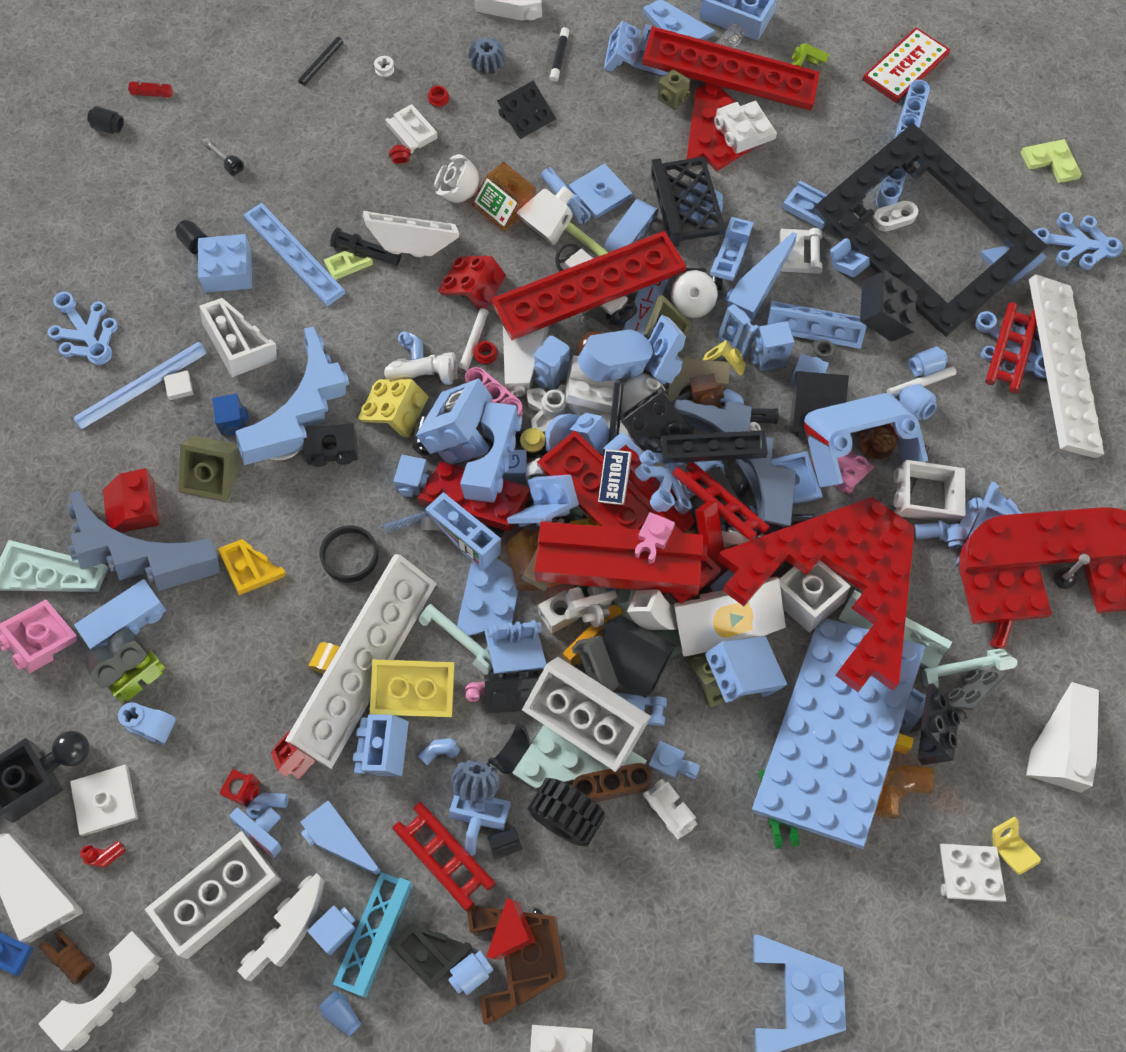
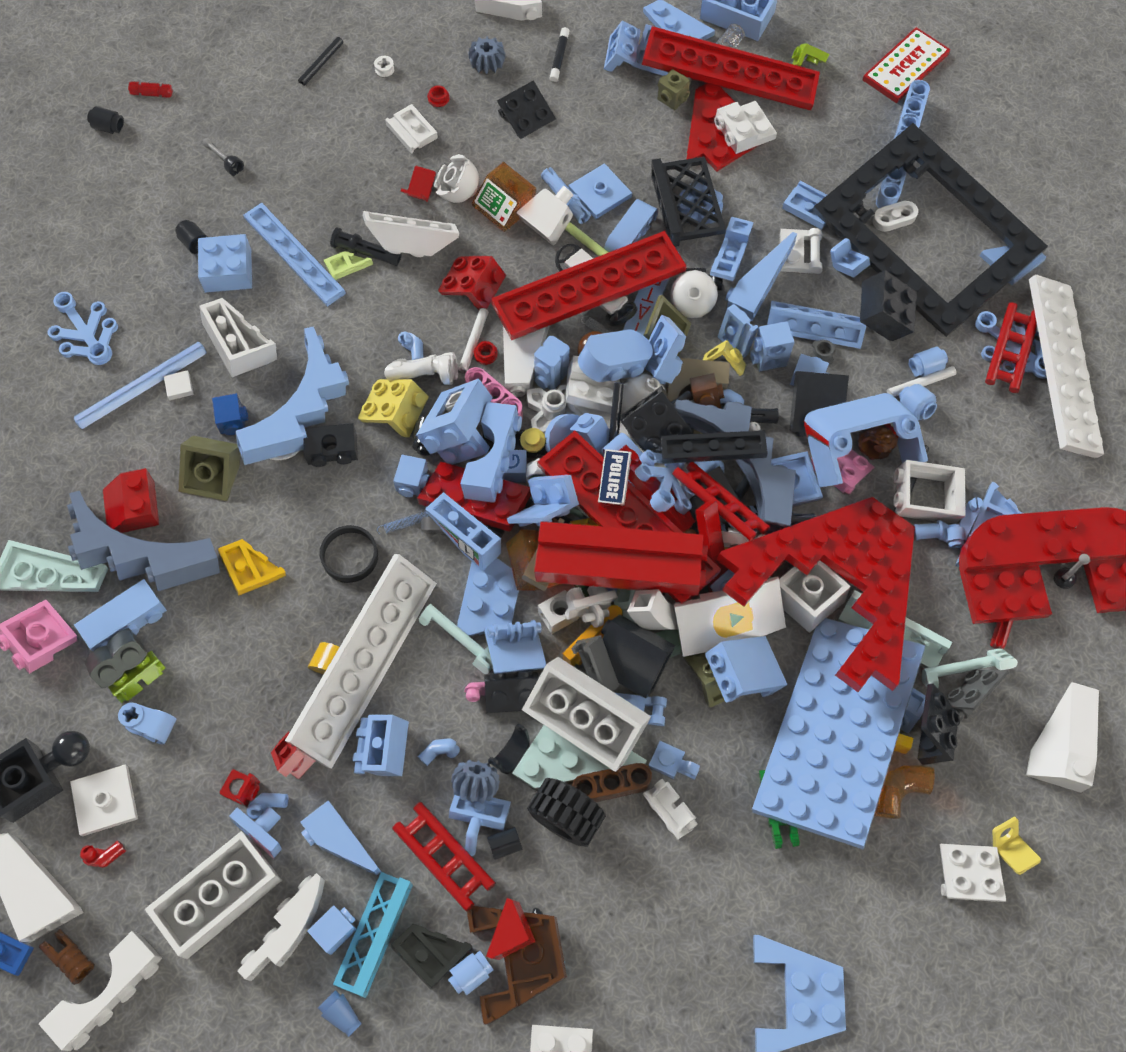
light yellow plate [370,659,455,717] -> none
red plate [388,145,411,164] -> none
bright pink plate [635,512,675,564] -> none
yellowish green plate [1021,139,1082,183] -> none
light blue plant [1033,212,1123,270] -> none
none -> red bracket [400,166,436,202]

